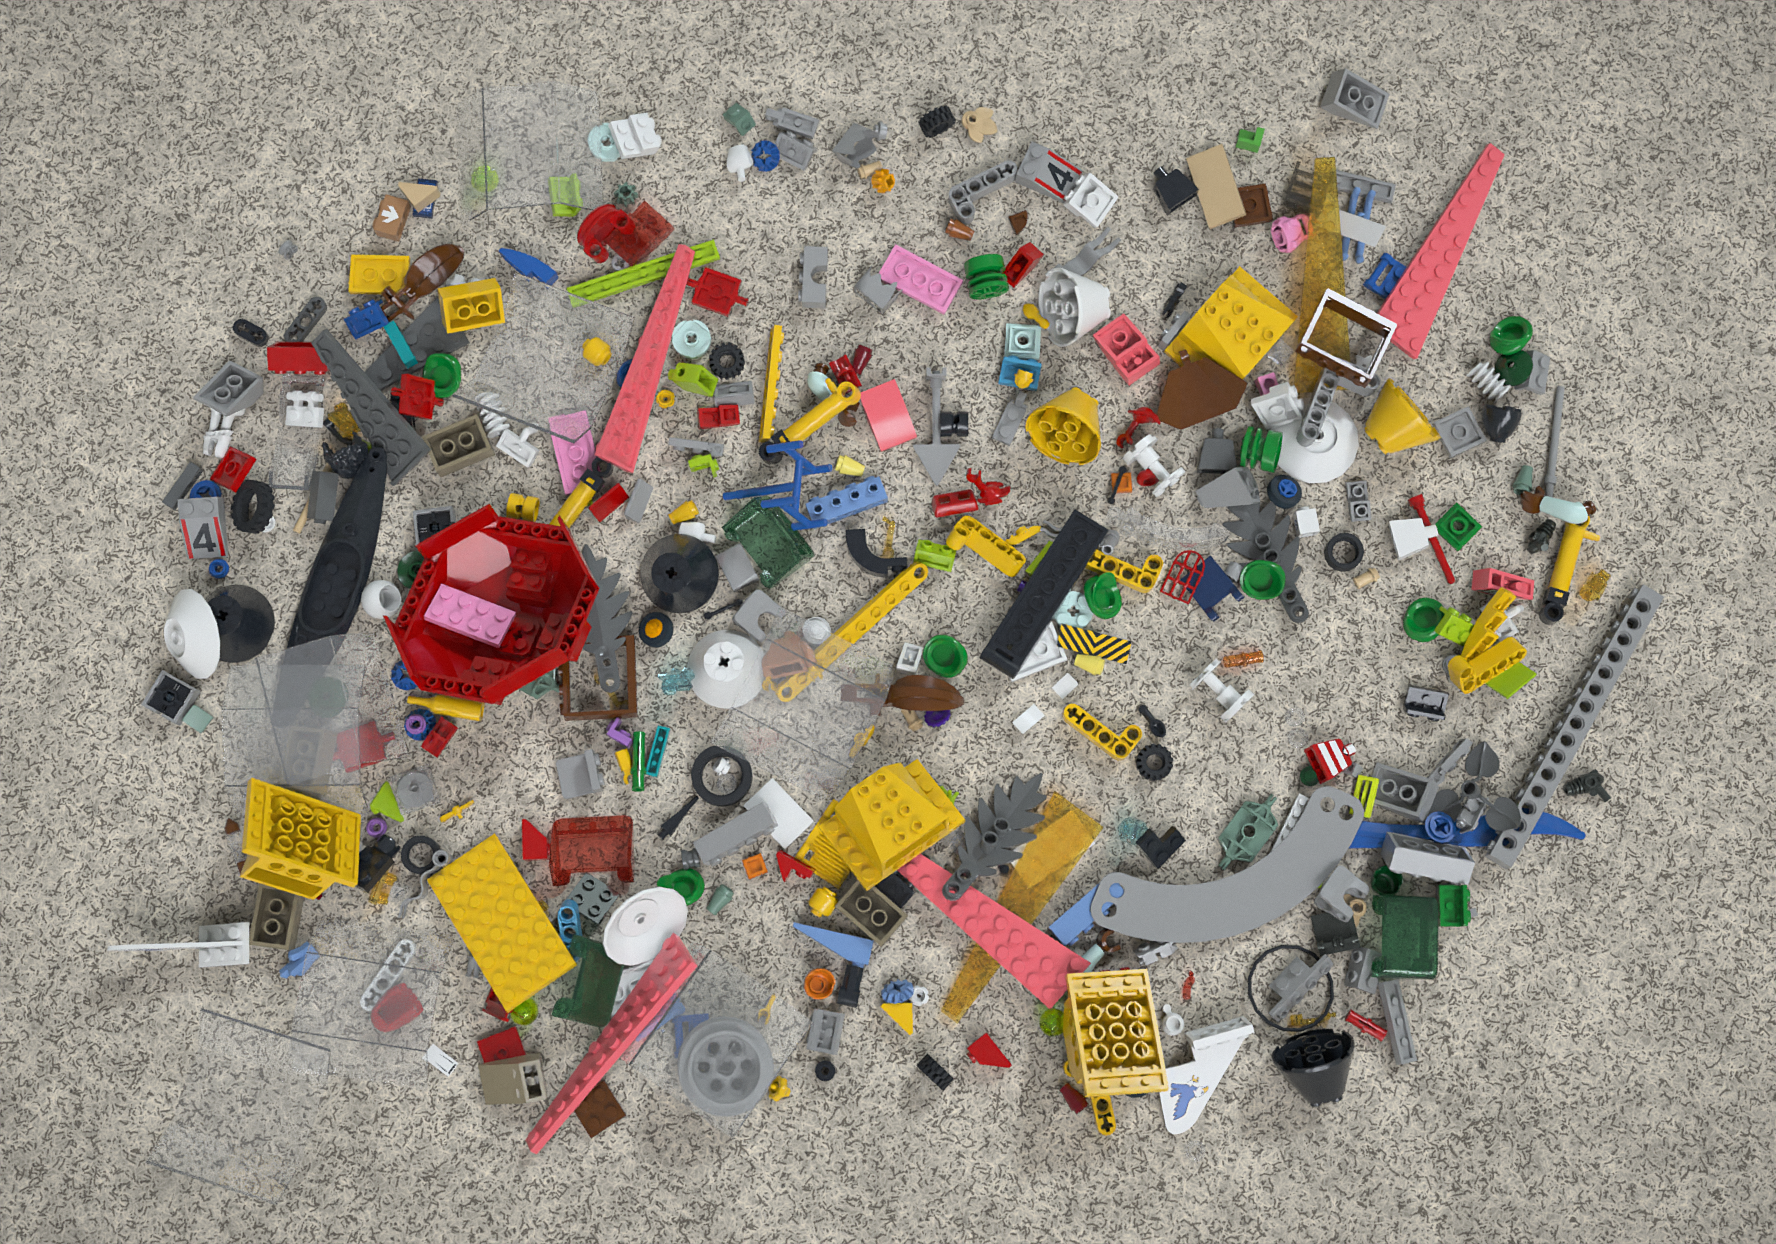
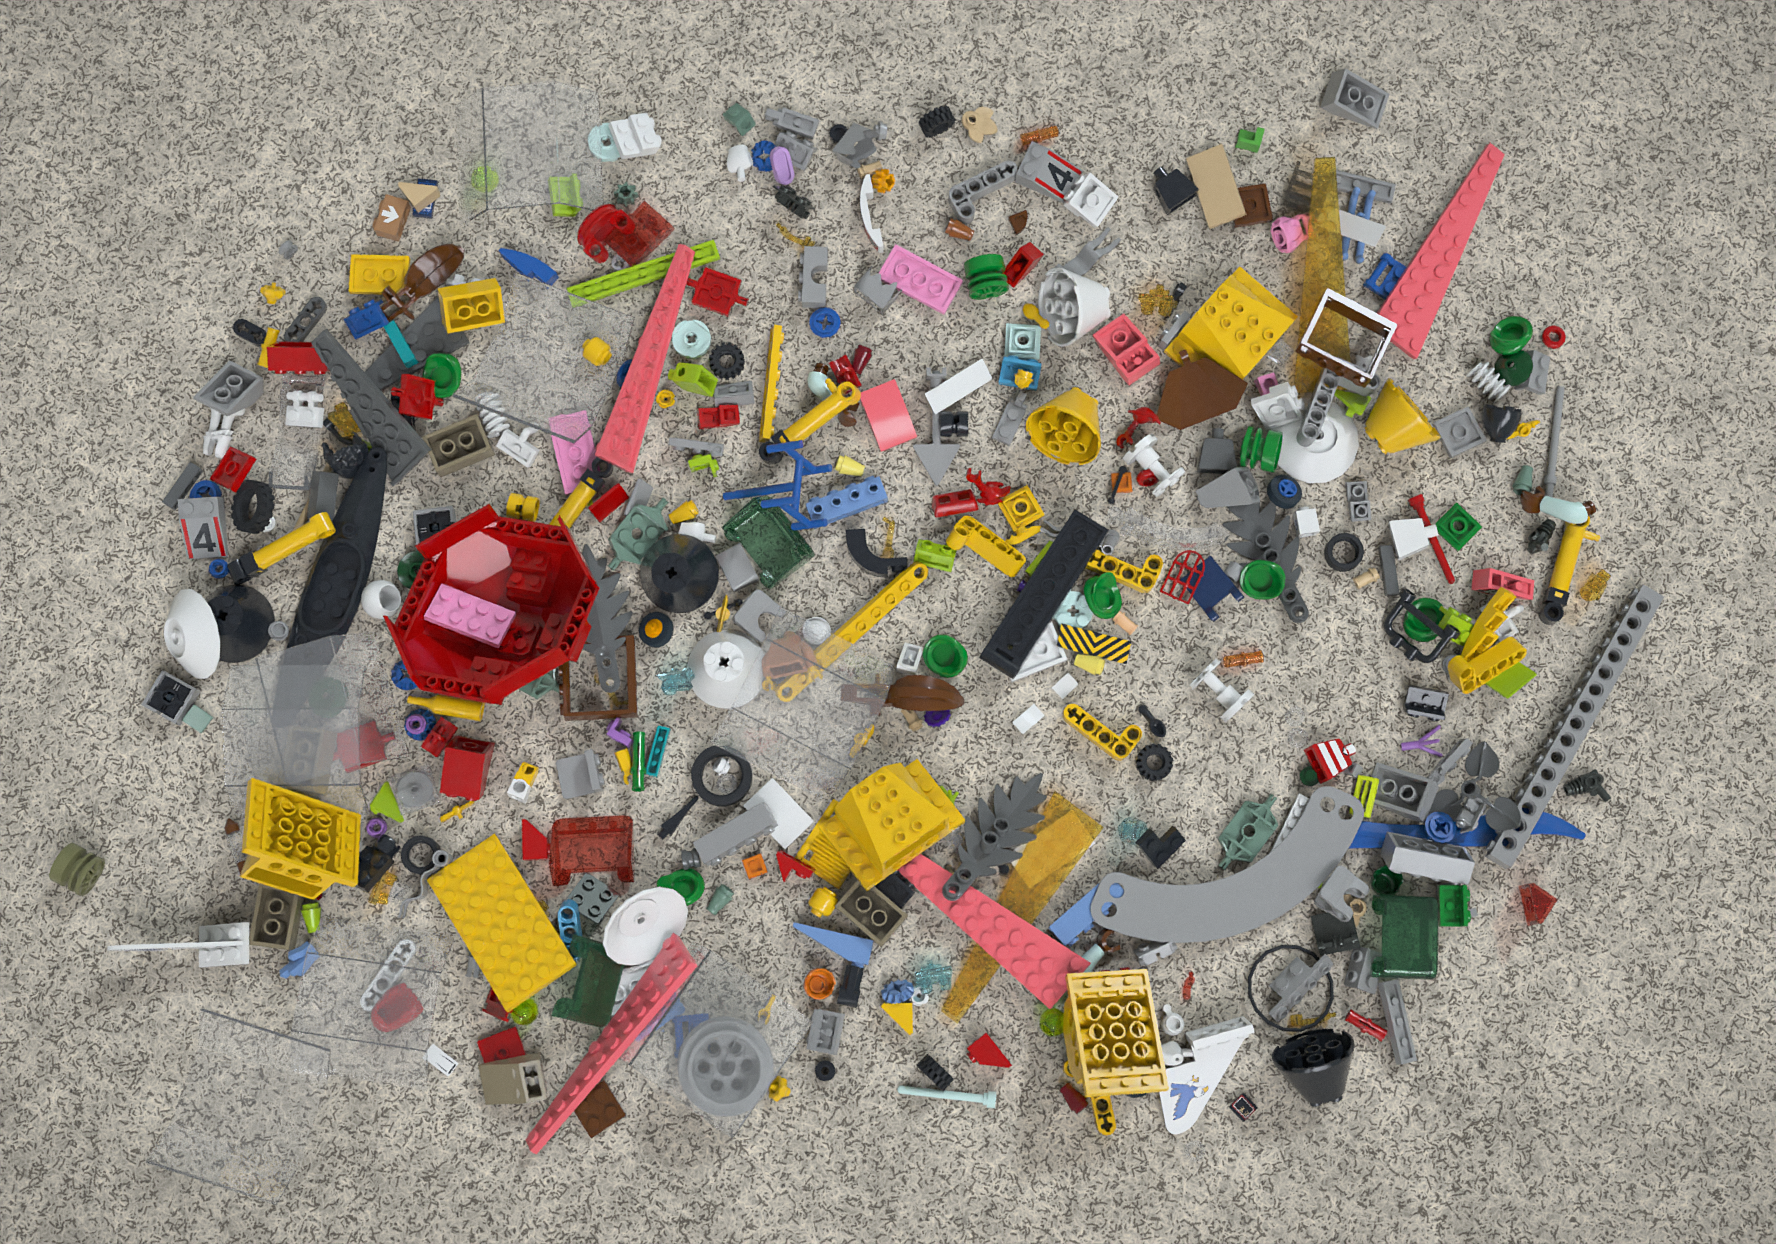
none -> olive wheel [49,842,105,896]
none -> yellow piece [227,512,336,585]
none -> yellow pin [257,327,280,368]
none -> yellow piece [260,282,286,304]
none -> light grey plate [268,621,289,641]
none -> lime cone [300,902,321,933]
none -> red slope [439,736,495,801]
none -> leg [507,761,539,804]
none -> sand green plate [607,497,669,571]
none -> yellow piece [715,595,730,632]
none -> lavender tile [770,146,794,185]
none -> pearl dark grey hinge [773,185,815,219]
none -> clear yellow piece [776,223,815,248]
none -> blue gear [809,308,840,338]
none -> black tile [830,124,848,144]
none -> white slope [860,174,883,253]
none -> light aqua piece [897,1085,996,1109]
none -> clear light blue hips [914,960,952,994]
none -> white sticker [925,359,992,415]
none -> yellow piece [998,485,1045,532]
none -> clear orange axle [1020,126,1059,146]
none -> light nougat pin [1112,611,1138,635]
none -> clear yellow hips [1138,284,1178,316]
none -> white piece [1161,1041,1194,1066]
none -> black tile [1228,1093,1258,1122]
none -> lime piece [1334,389,1371,418]
none -> dark grey piece [1378,544,1399,596]
none -> black bar [1384,587,1461,663]
none -> medium lavender plant [1401,725,1443,757]
none -> yellow piece [1507,420,1540,439]
none -> clear red slope [1519,883,1558,926]
none -> red piece [1541,325,1566,349]

